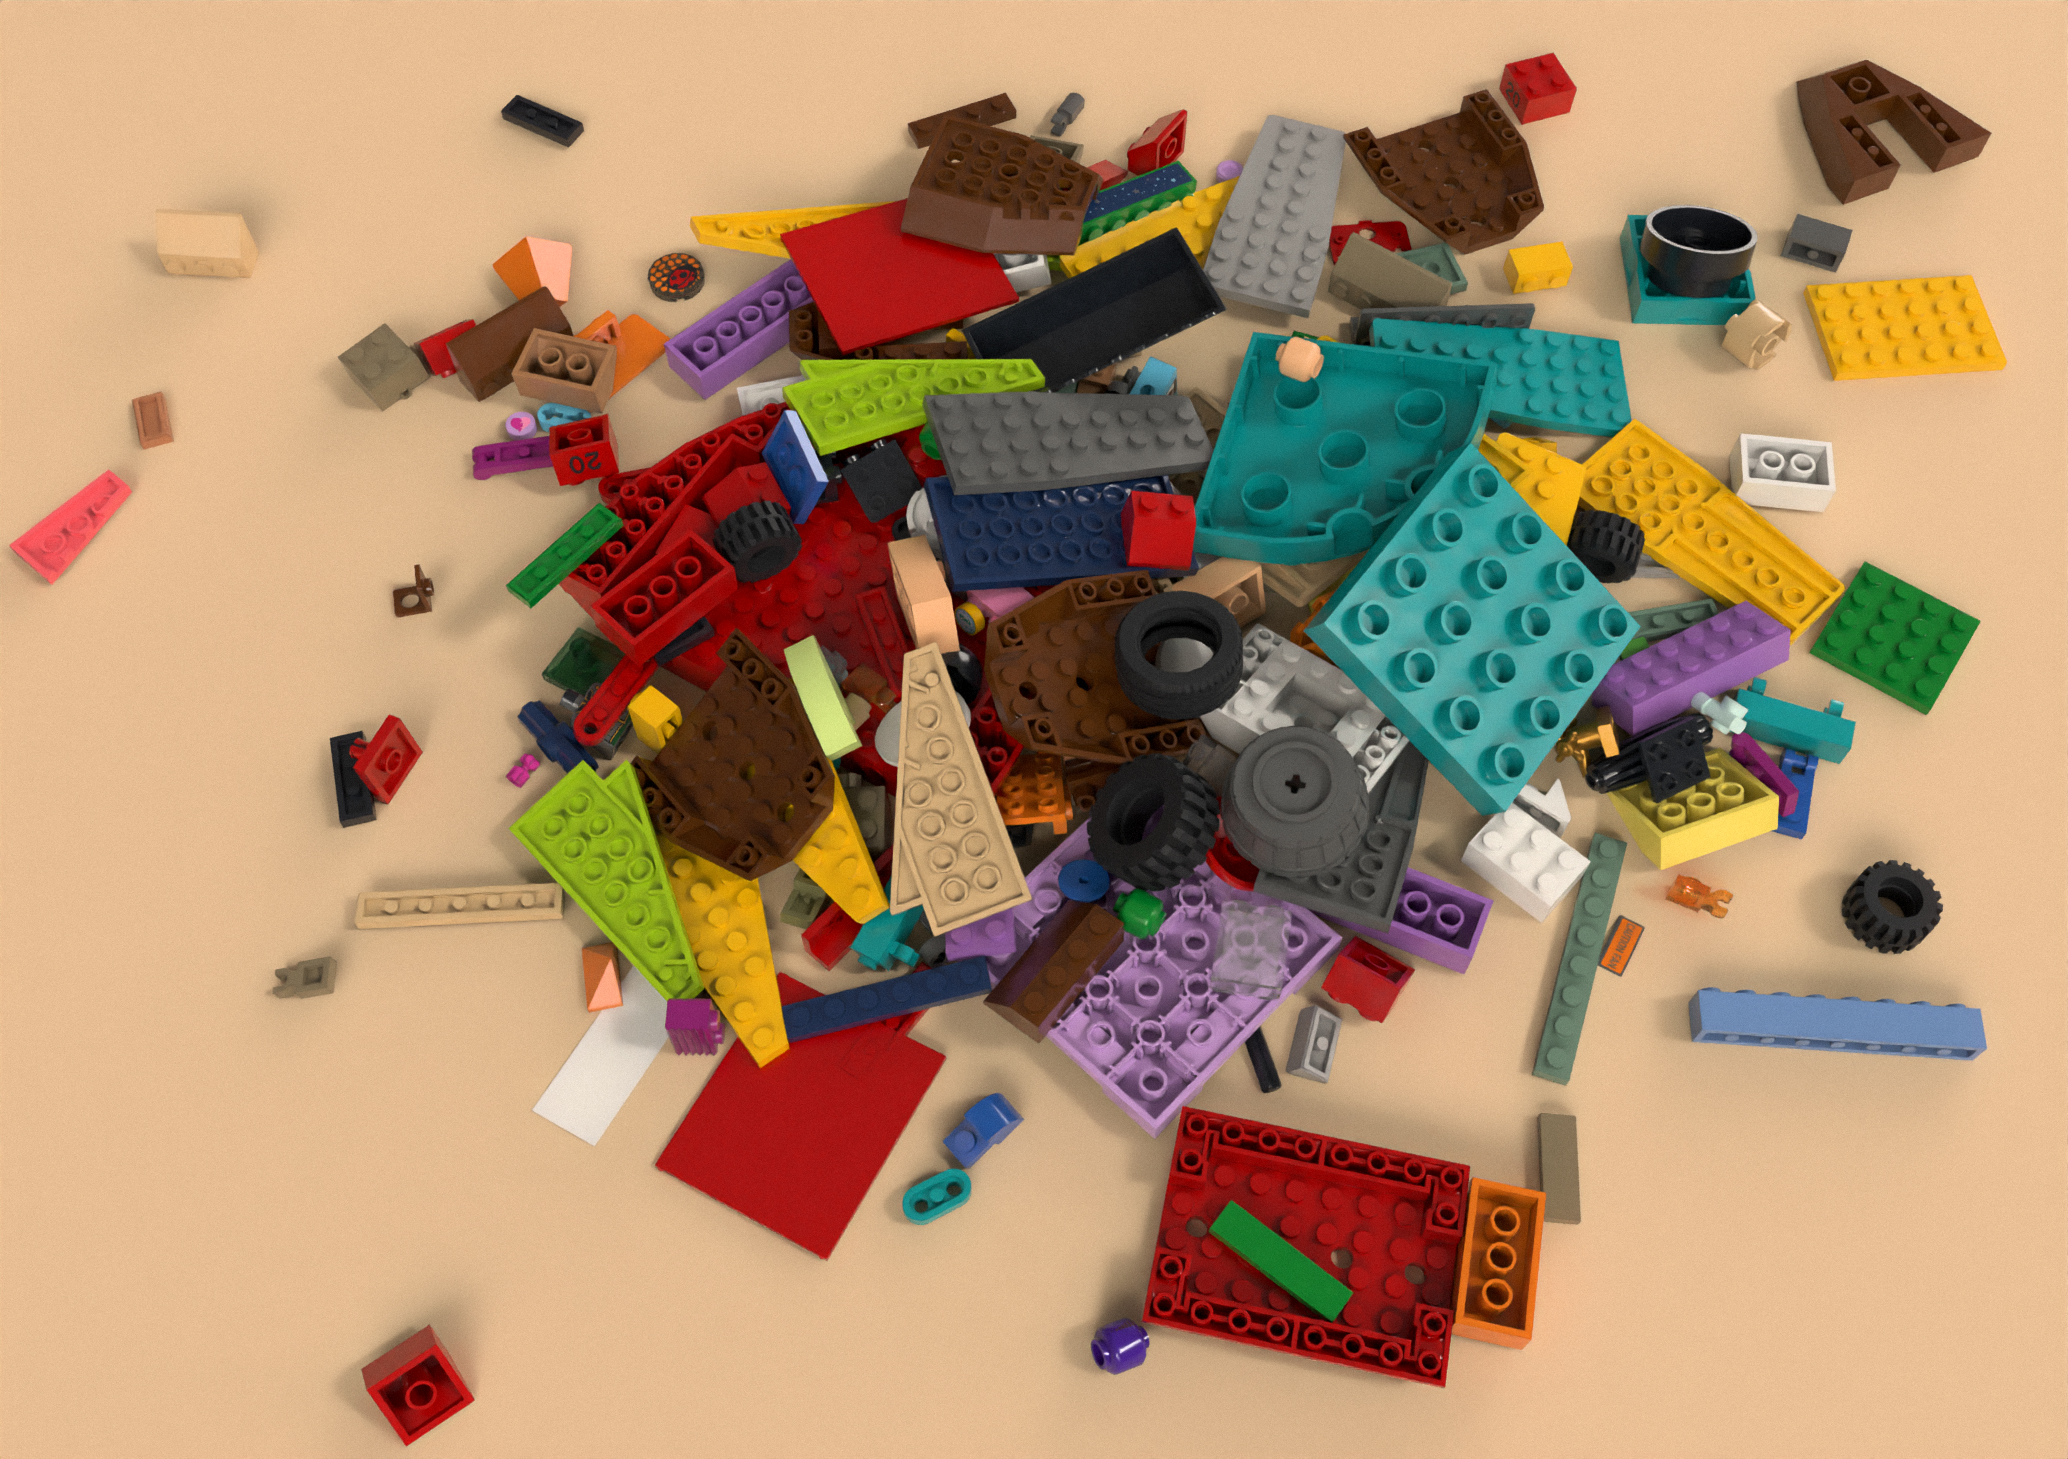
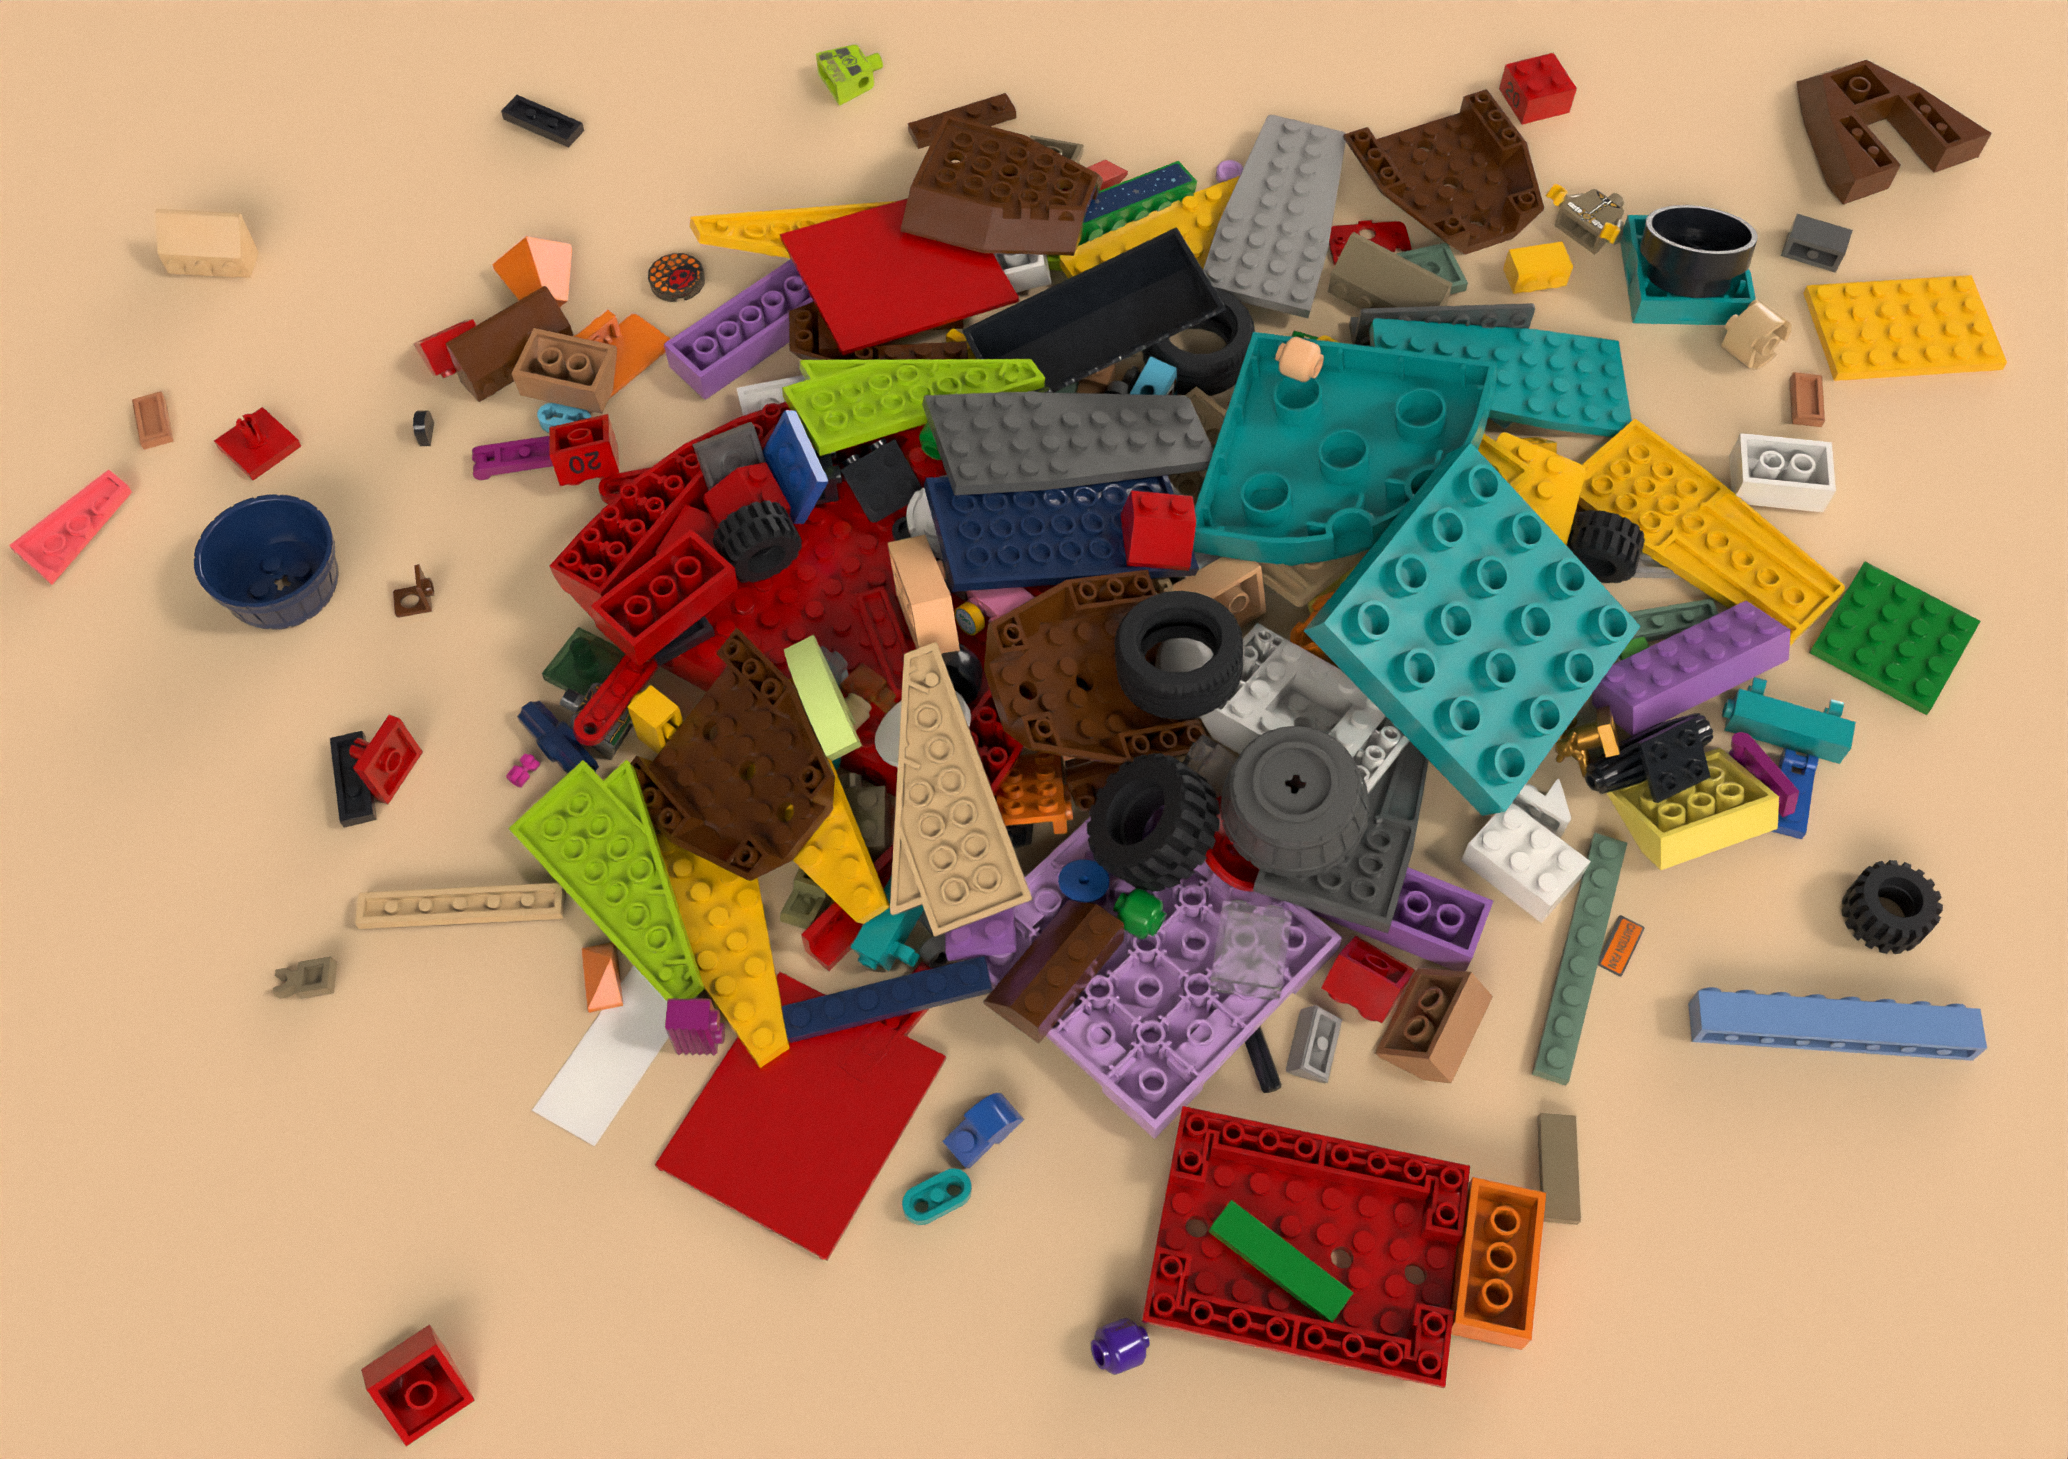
dark tan brick [338,323,430,412] -> none
lavender tile [505,412,537,441] -> none
green tile [506,503,624,609] -> none
dark grey bar [1051,92,1085,136] -> none
red slope [1127,109,1188,176] -> none
clear orange plate [1665,874,1733,919] -> none
light aqua plate [1691,692,1748,735] -> none
none -> dark blue piece [194,494,339,630]
none -> red tile [214,407,301,481]
none -> black tile [413,410,434,446]
none -> flat silver tile [693,422,766,491]
none -> lime torso [816,45,883,106]
none -> black tyre [1142,287,1255,396]
none -> medium nougat slope [1375,968,1493,1083]
none -> dark tan torso [1545,183,1624,255]
none -> nougat tile [1790,372,1825,427]

